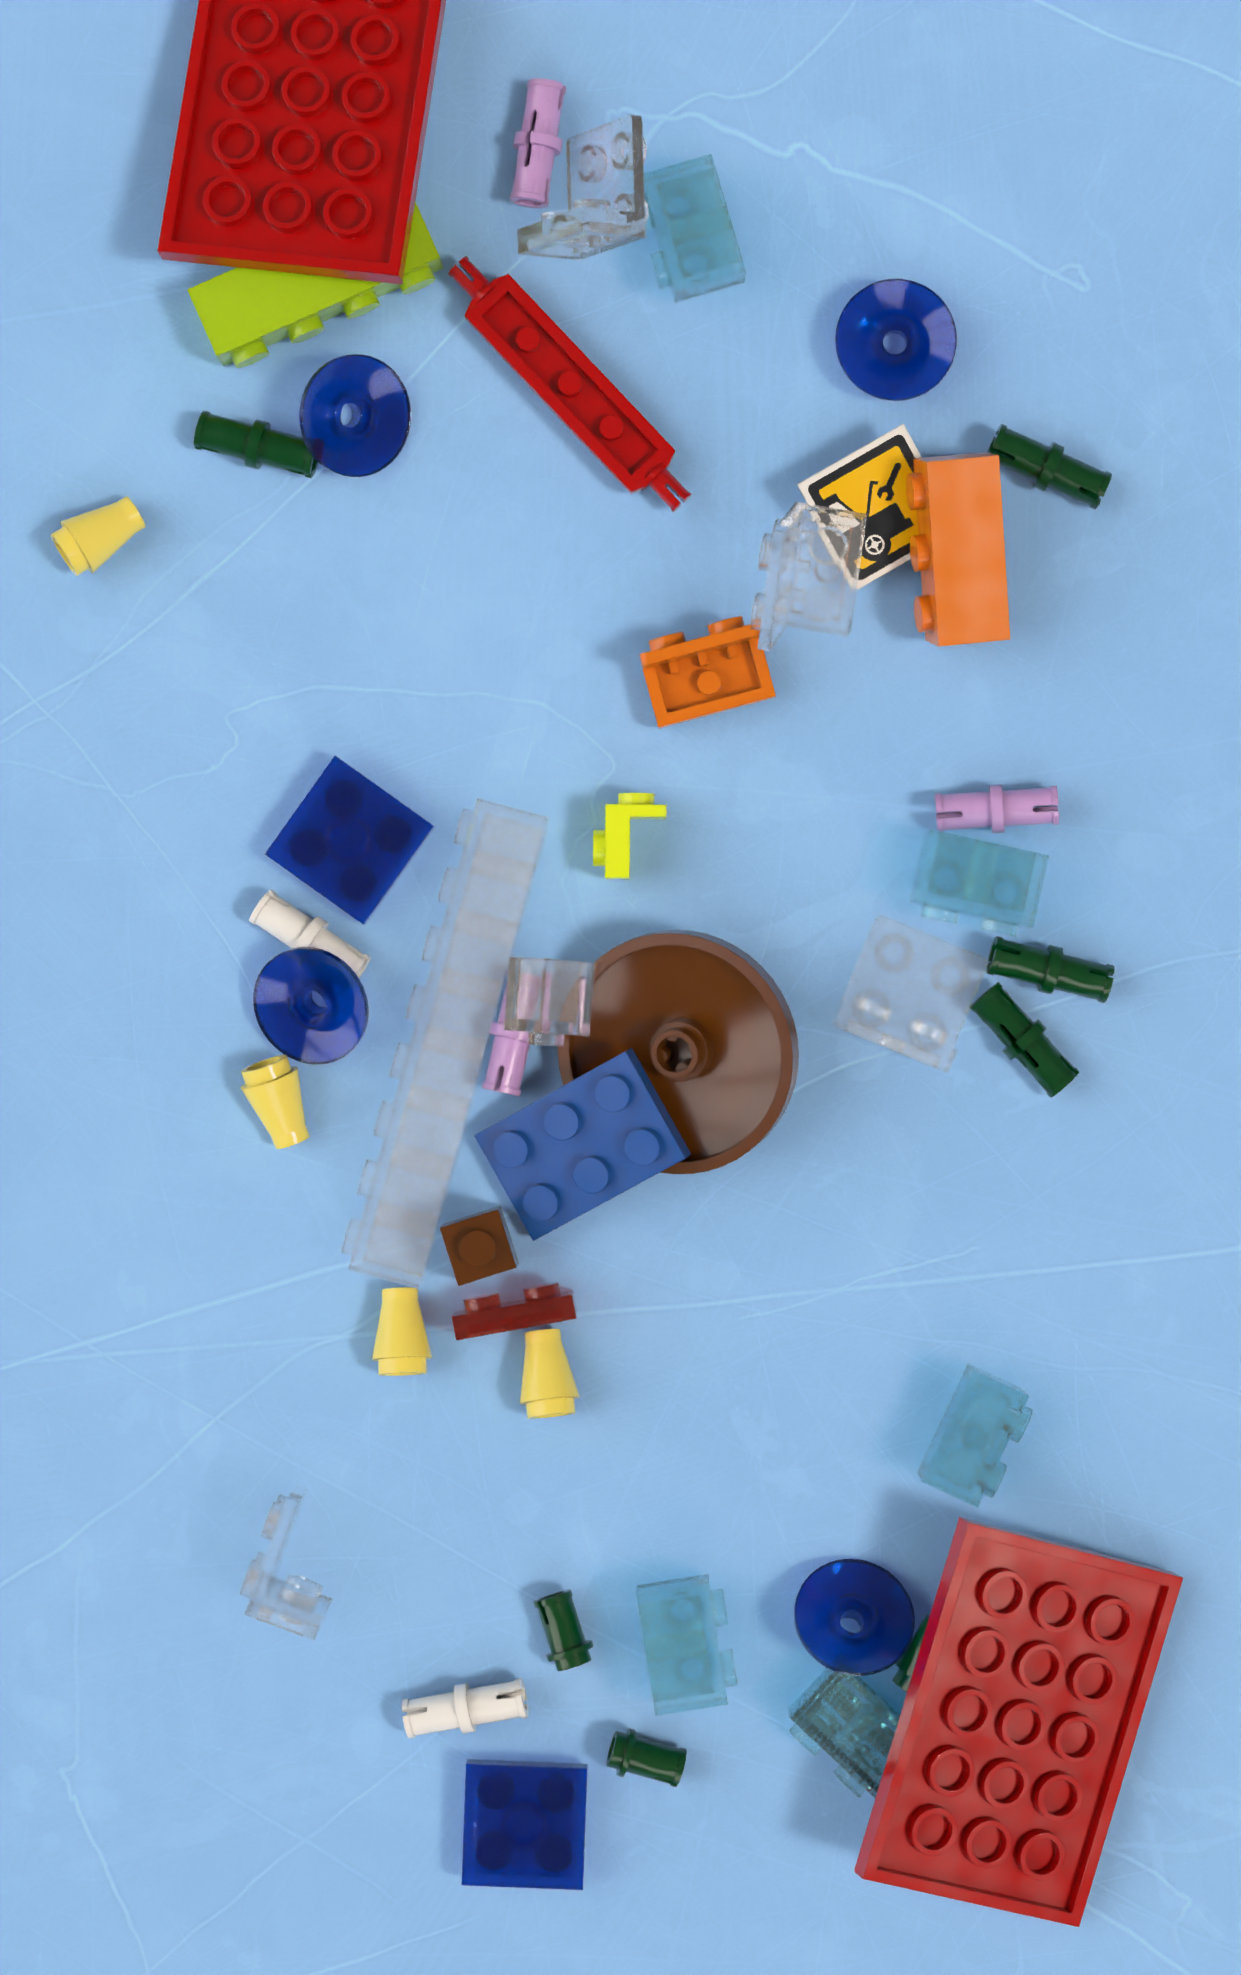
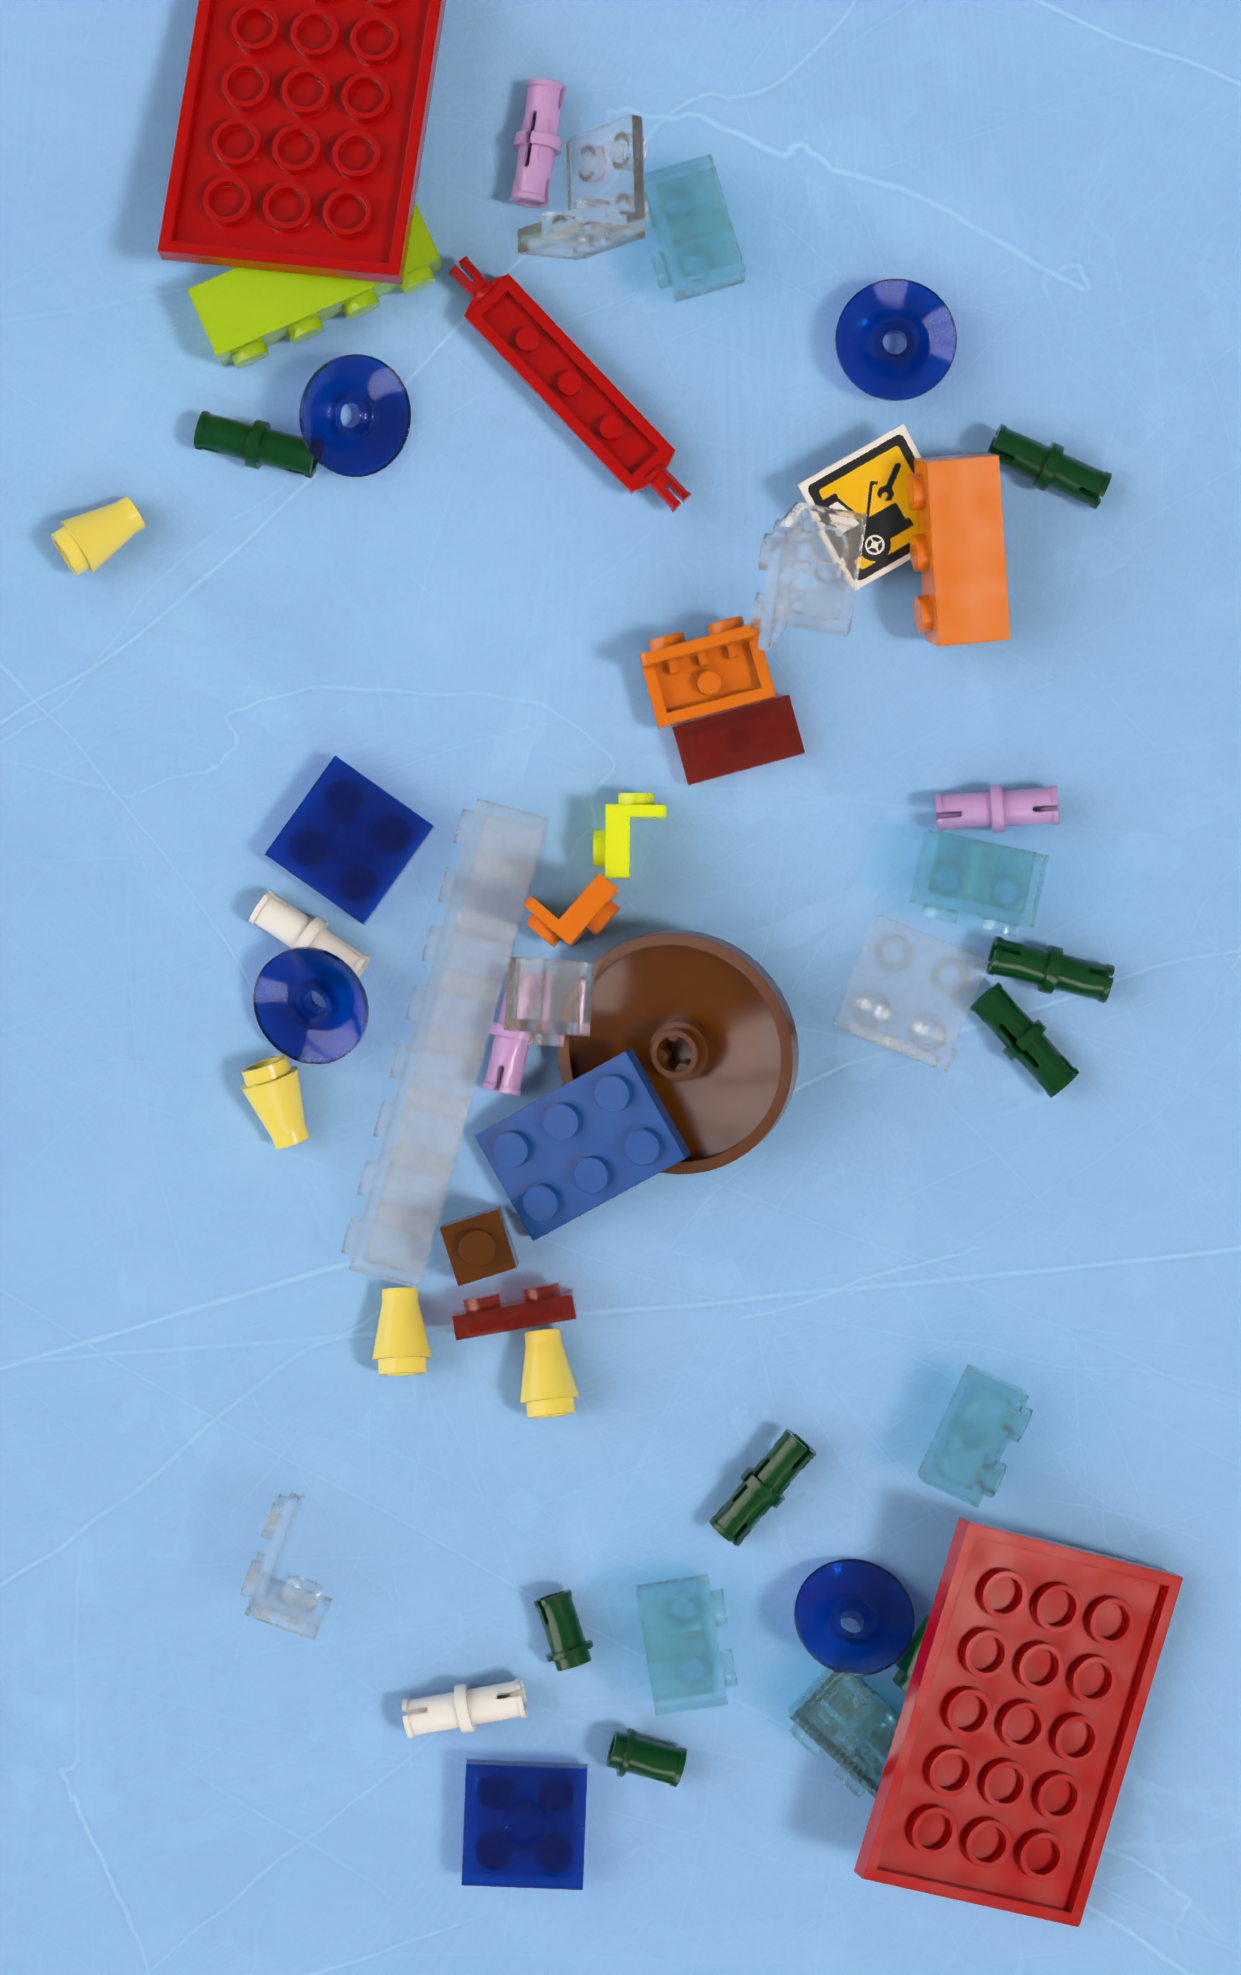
none -> orange bracket [523,873,620,947]
none -> clear red plate [672,695,805,786]
none -> dark green pin [709,1429,816,1547]

